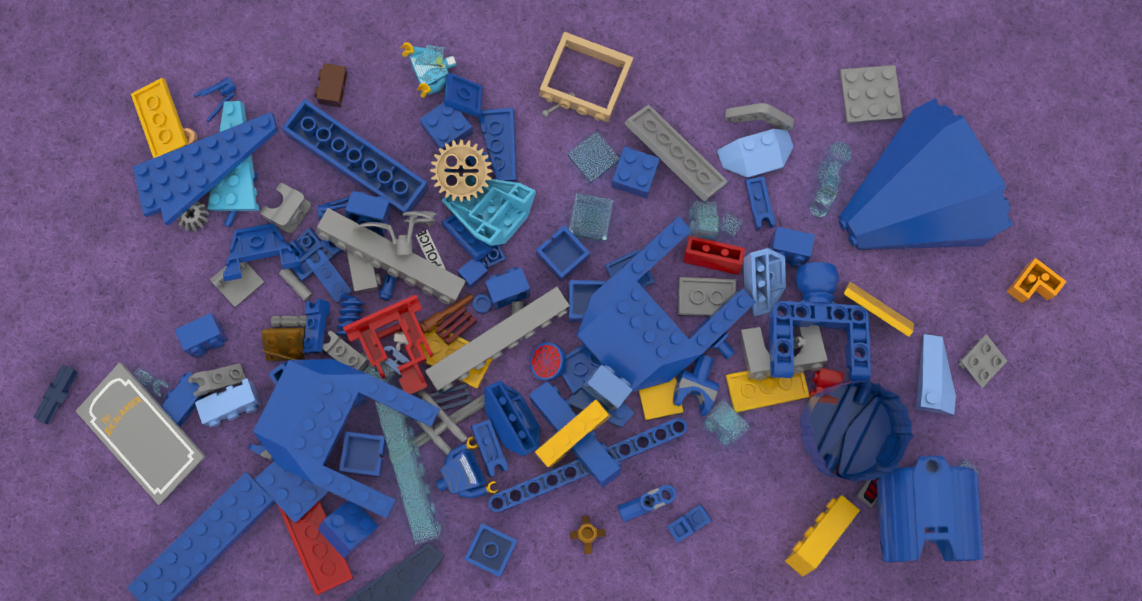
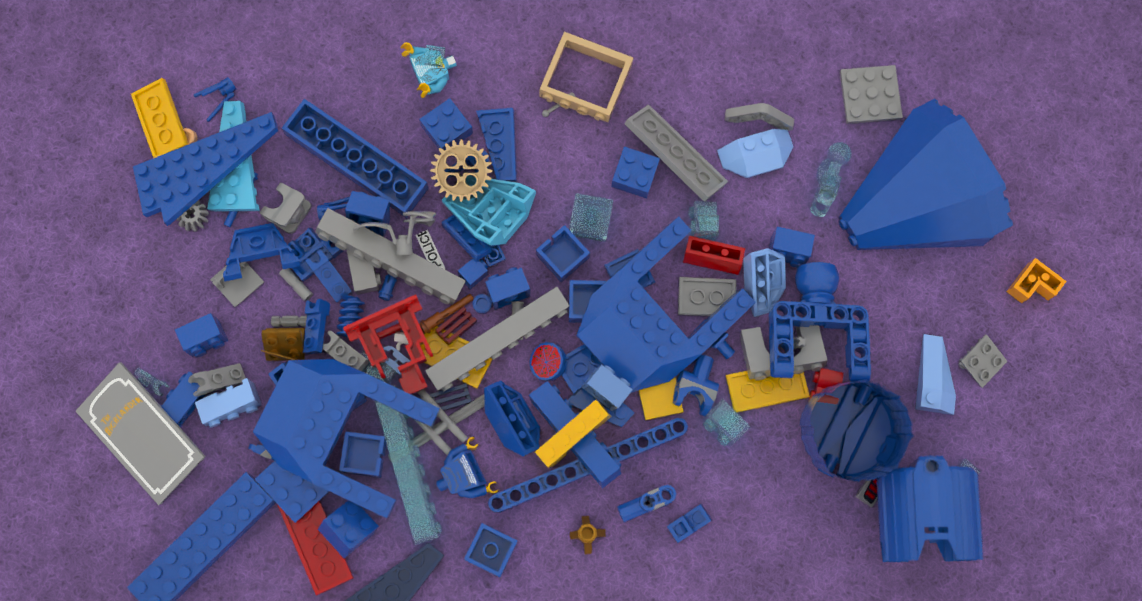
dark blue piece [33,365,78,425] -> none
reddish brown brick [315,63,348,107] -> none
blue tile [444,72,483,117] -> none
blue plate [470,419,509,477] -> none
clear light blue plate [567,131,620,184] -> none
clear light blue tile [717,212,743,238] -> none
blue plate [745,176,776,231] -> none
yellow wedge [785,495,860,577] -> none
yellow tile [844,281,914,337] -> none

